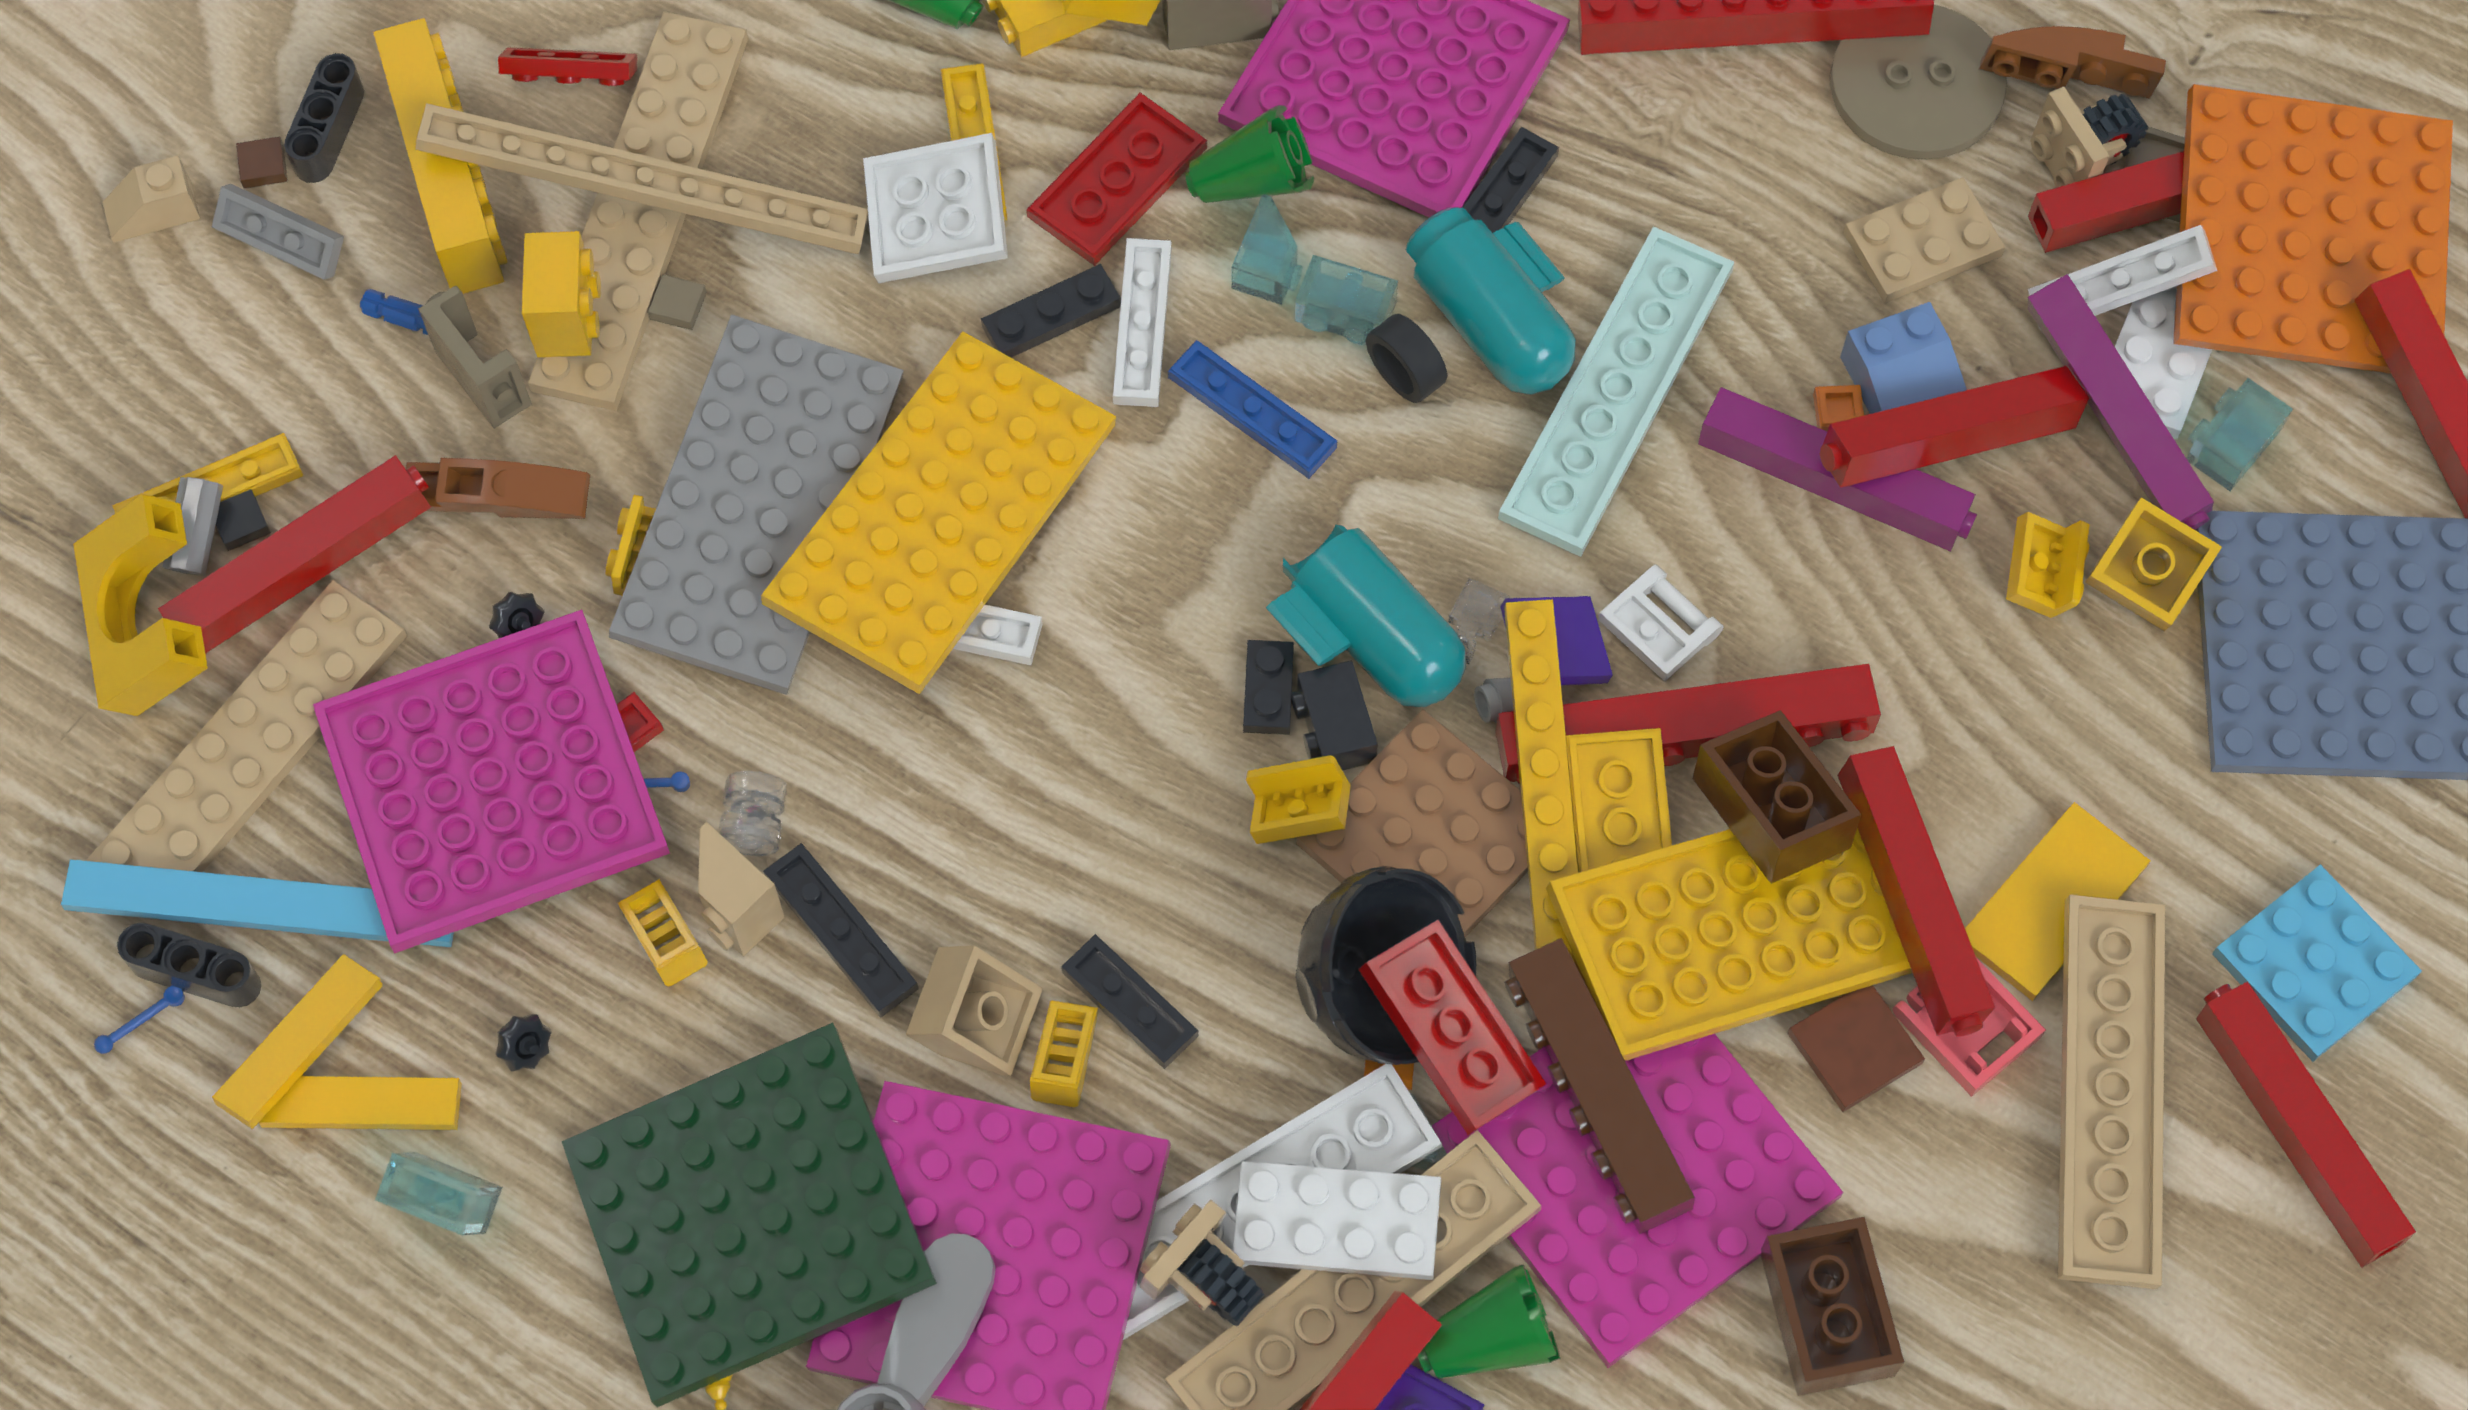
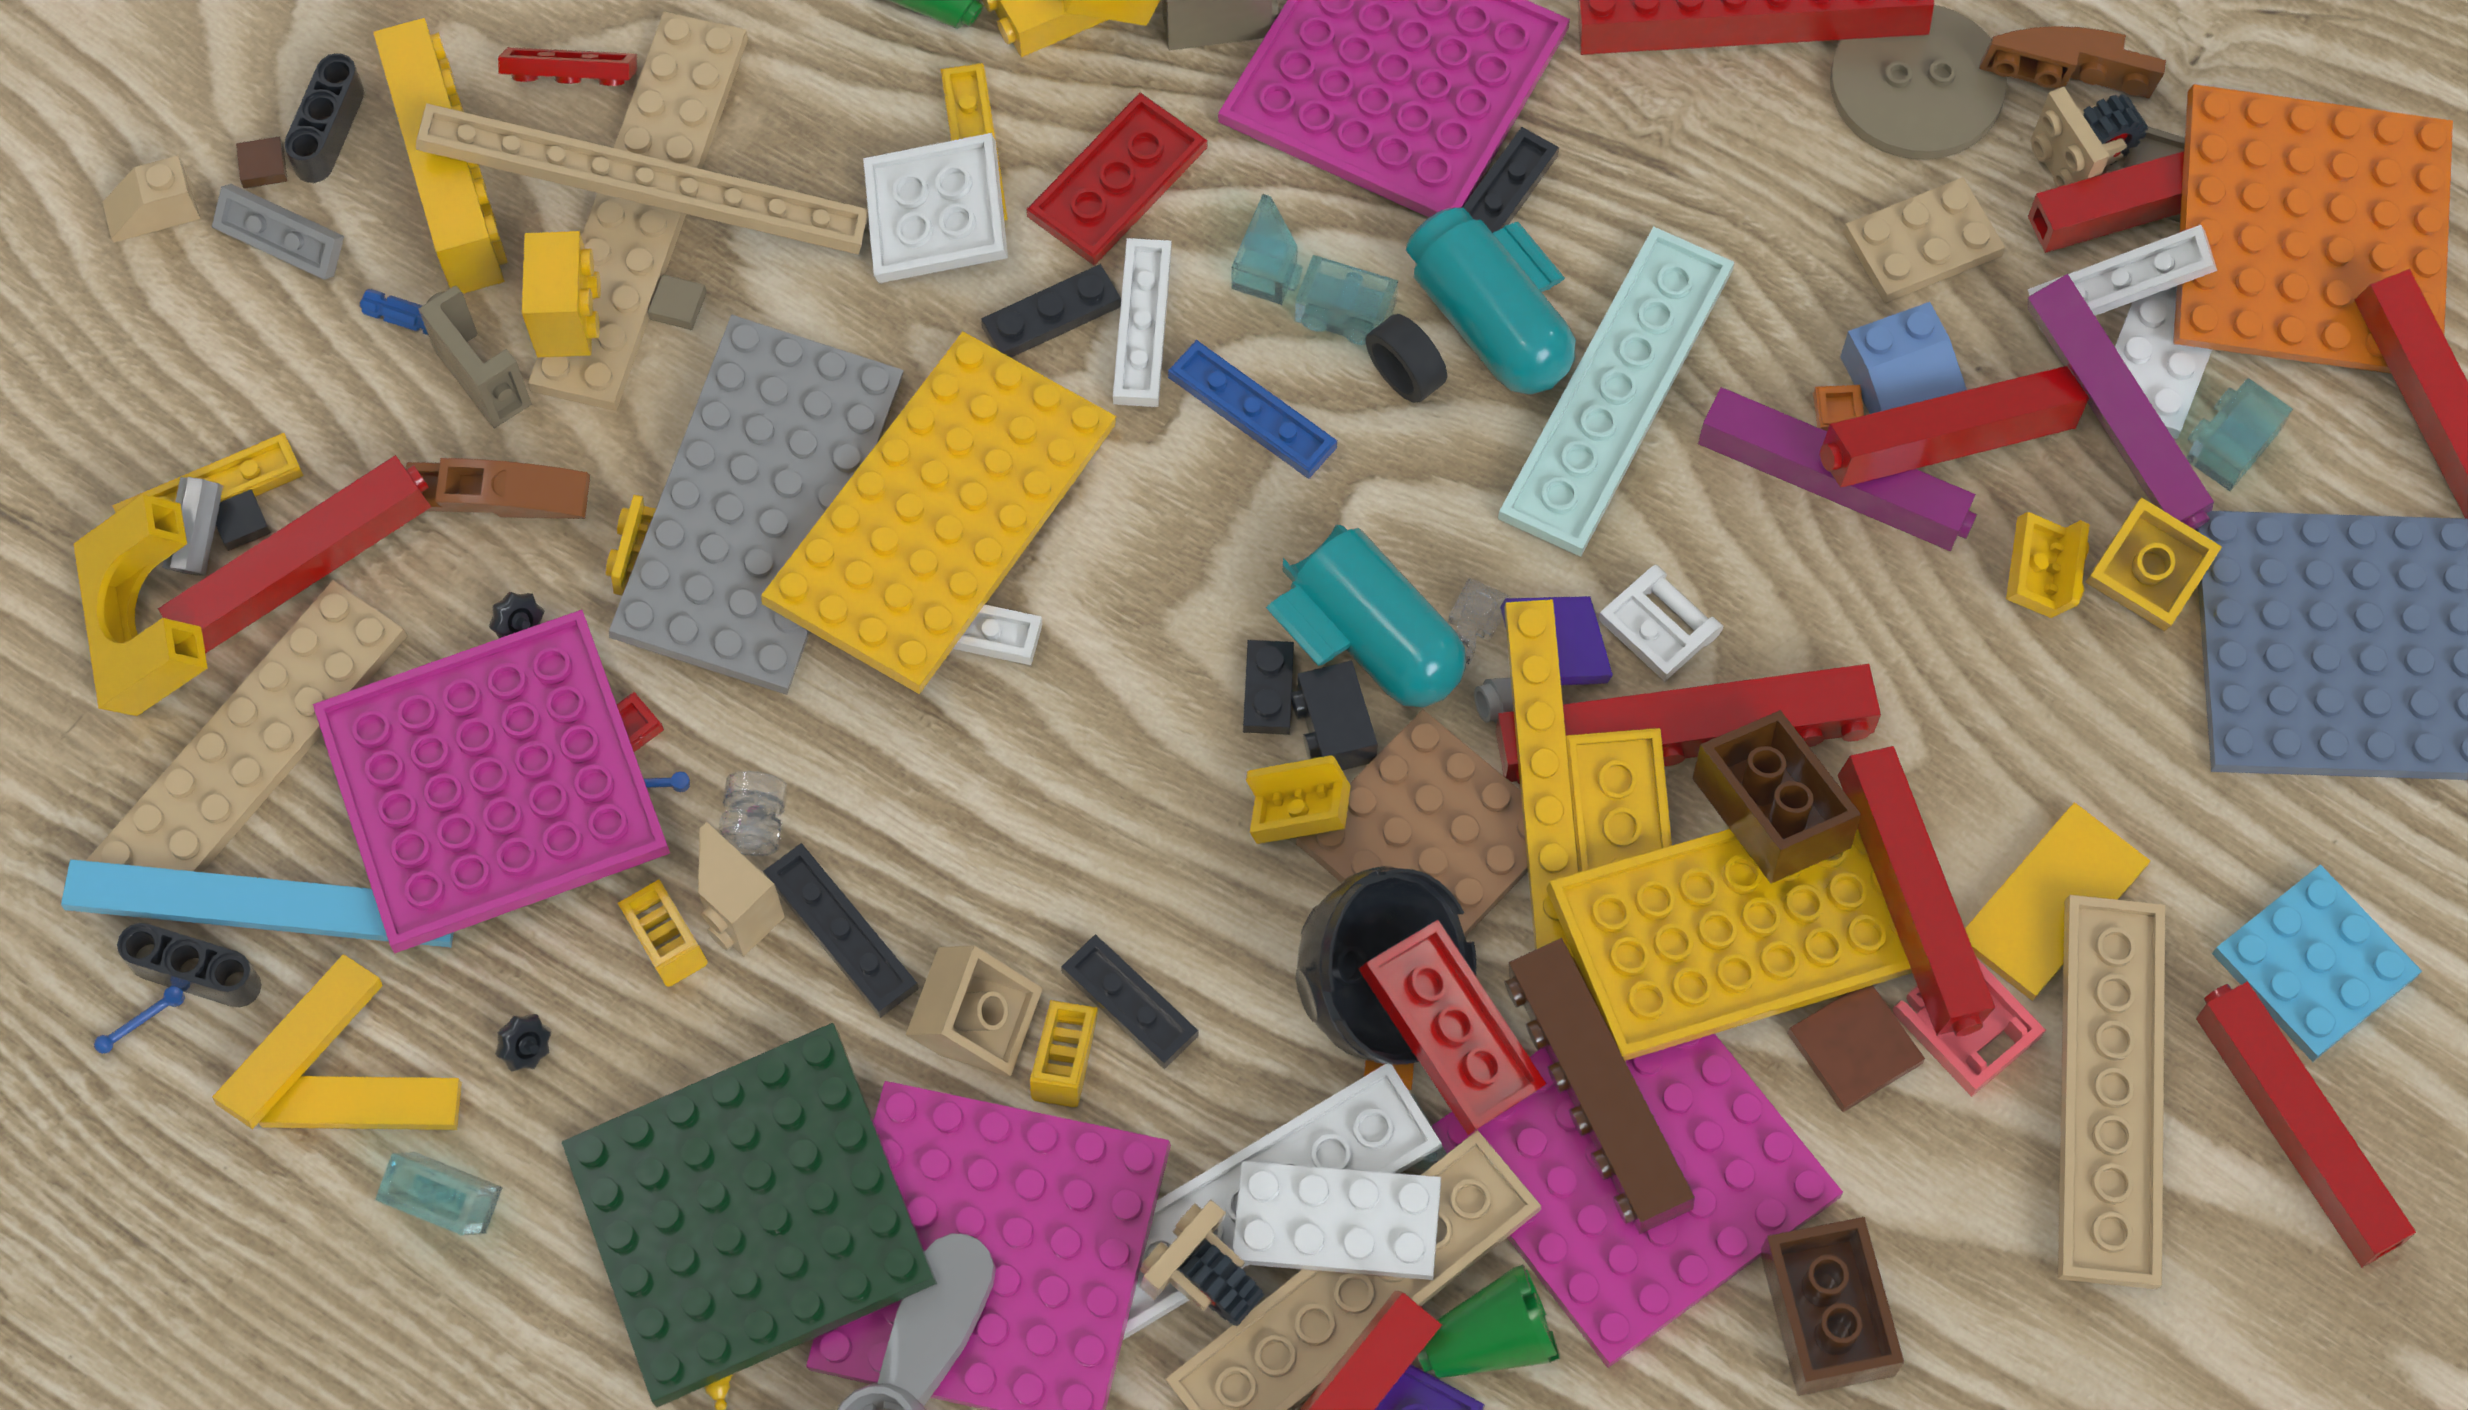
green cone [1185,105,1314,203] -> none

